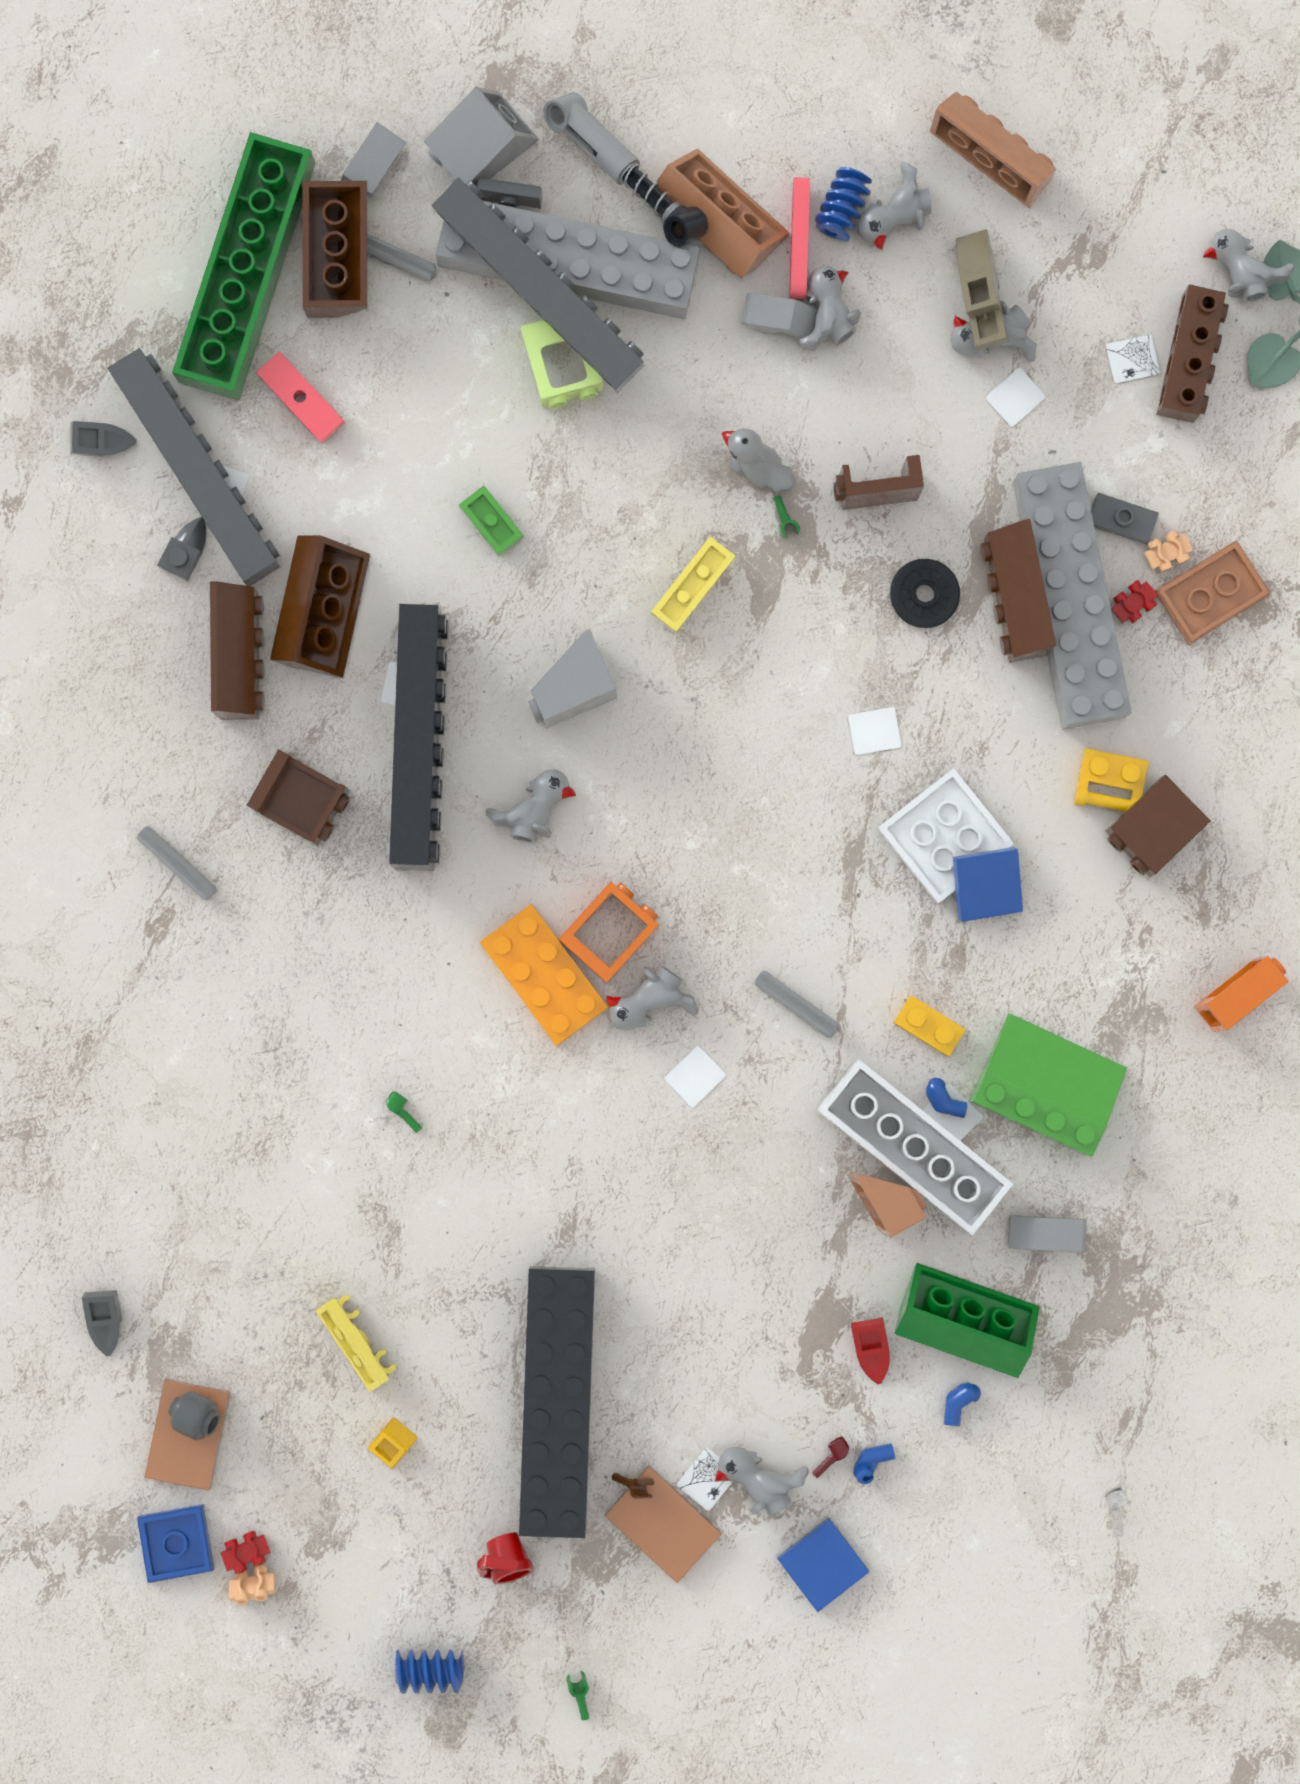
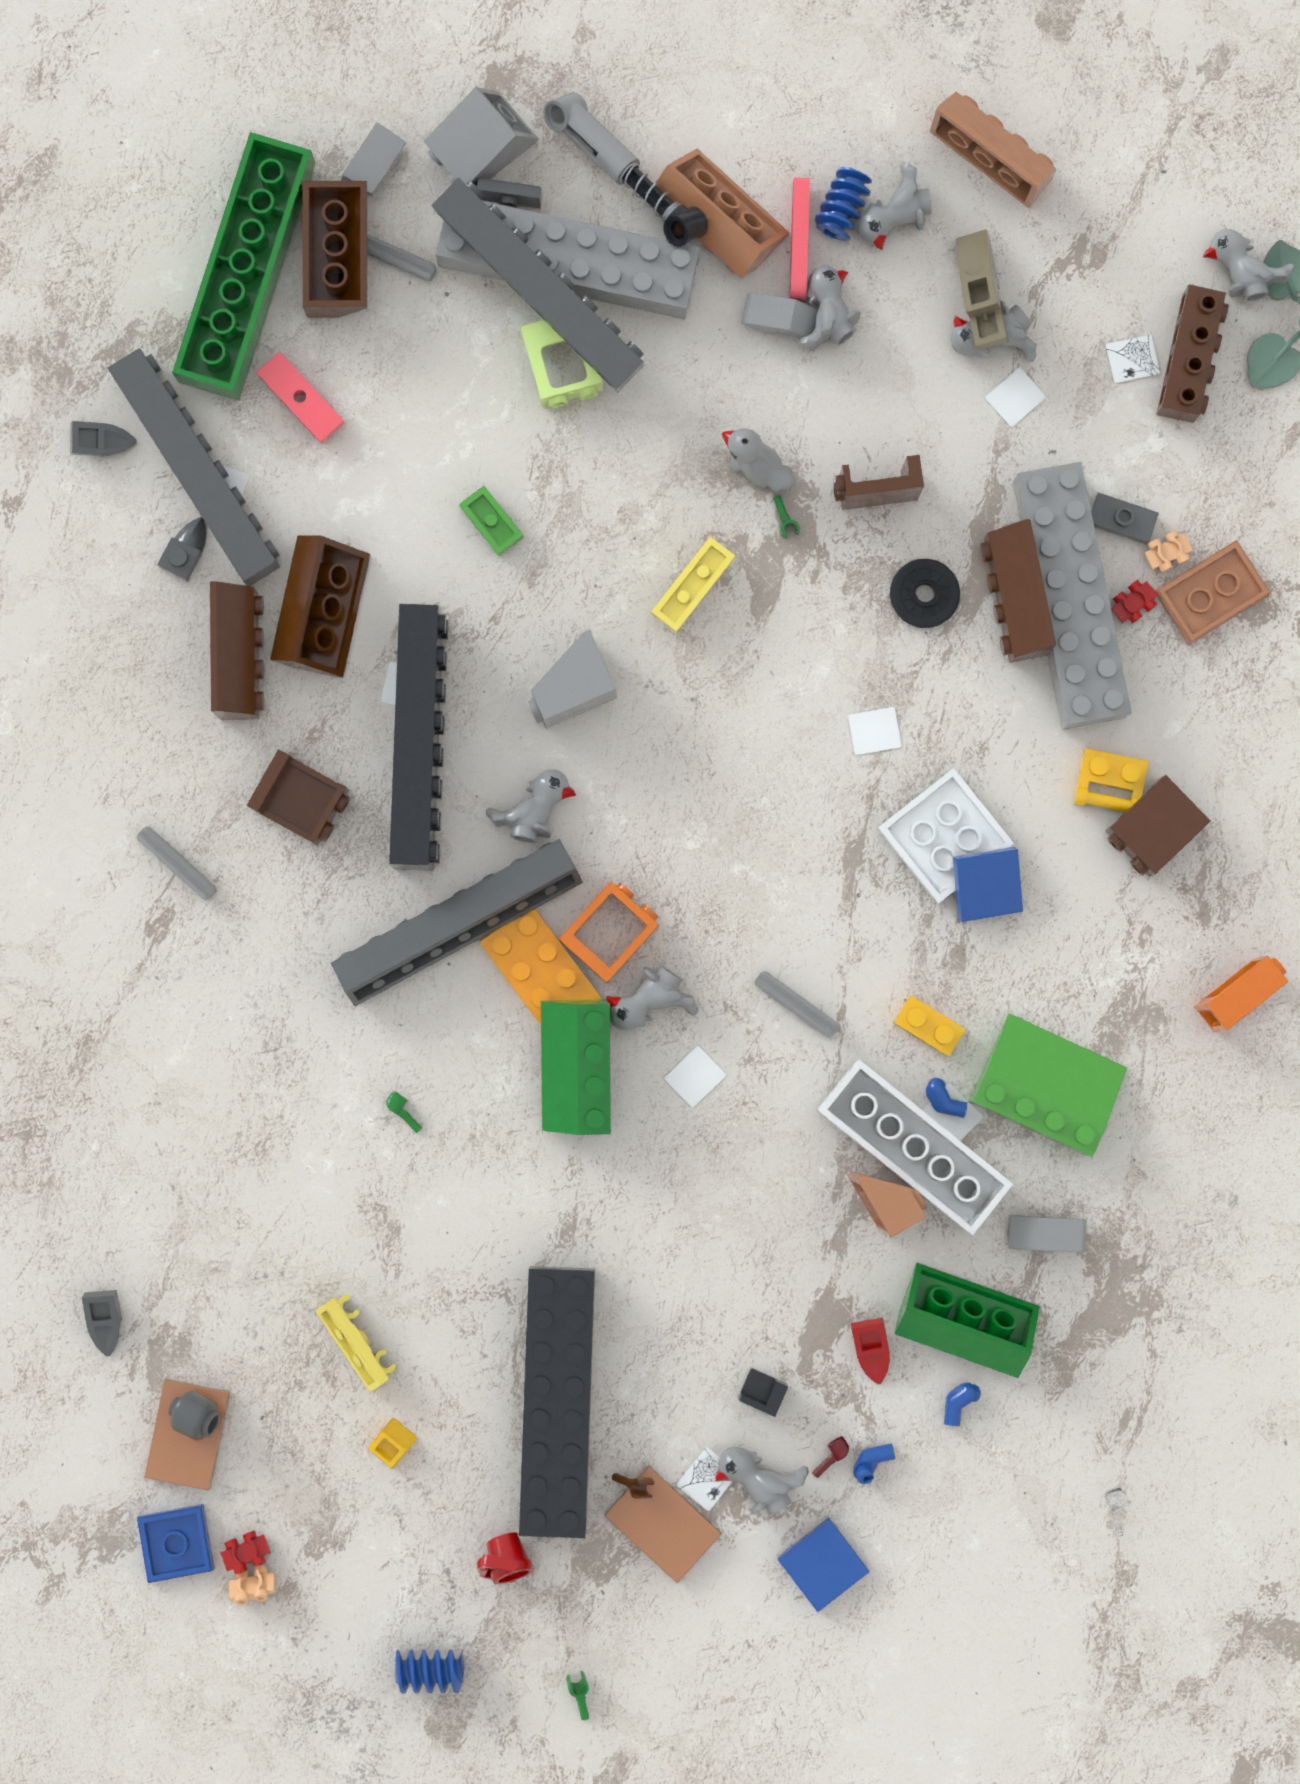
none -> dark grey brick [331,839,583,1006]
none -> green slope [541,999,611,1135]
none -> black panel [738,1368,788,1417]

